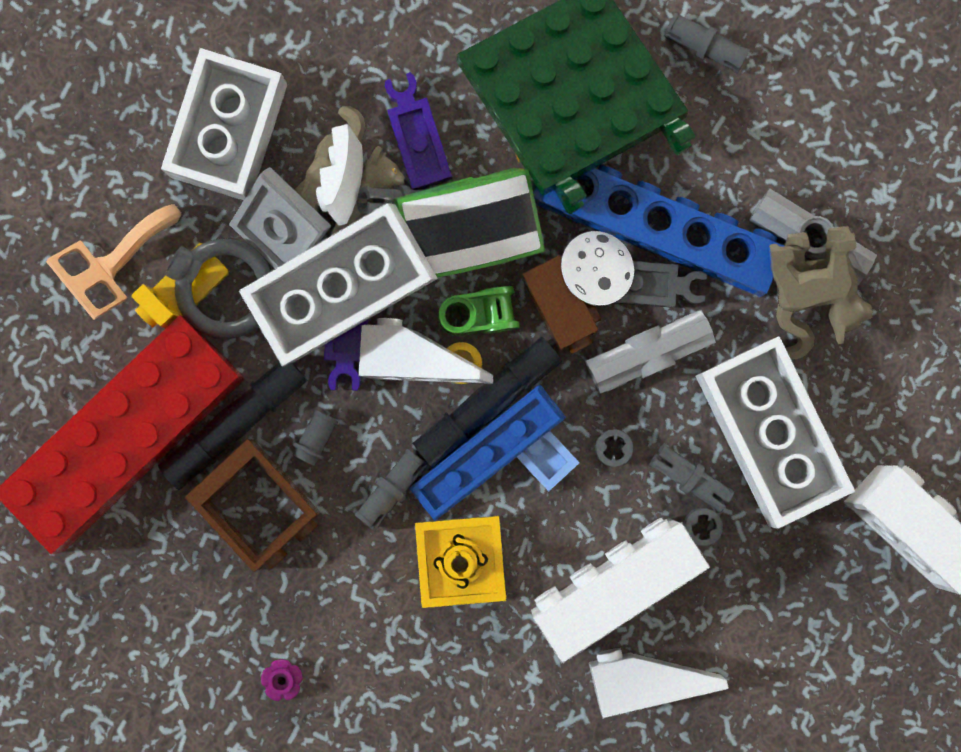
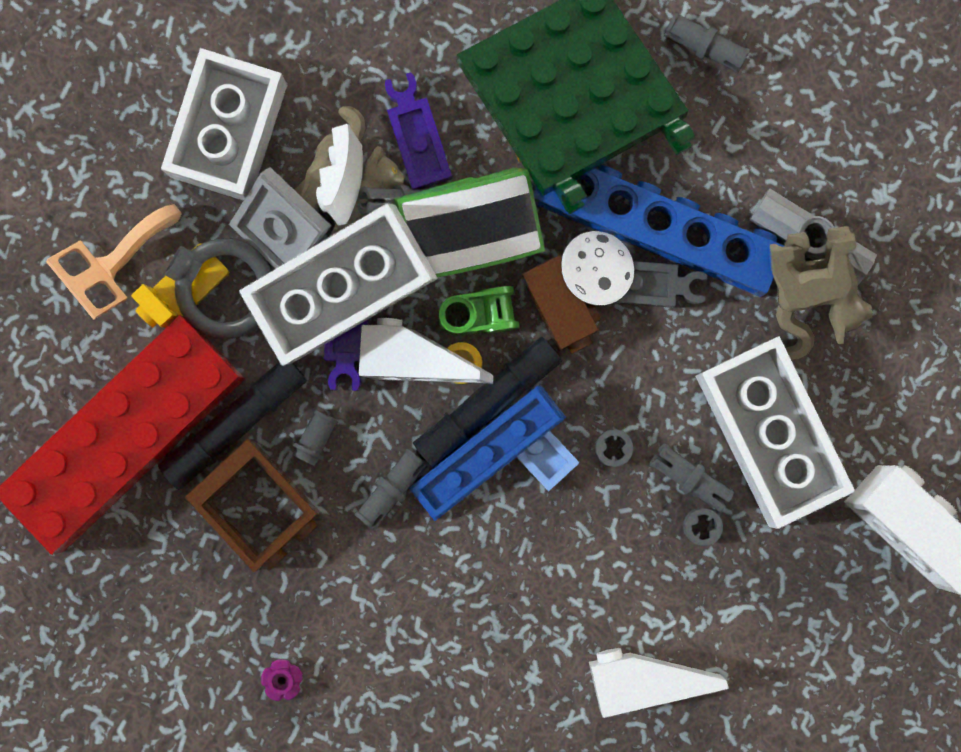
yellow plate [415,516,506,608] -> none
white brick [531,518,710,663] -> none
light grey piece [585,310,716,394] -> none

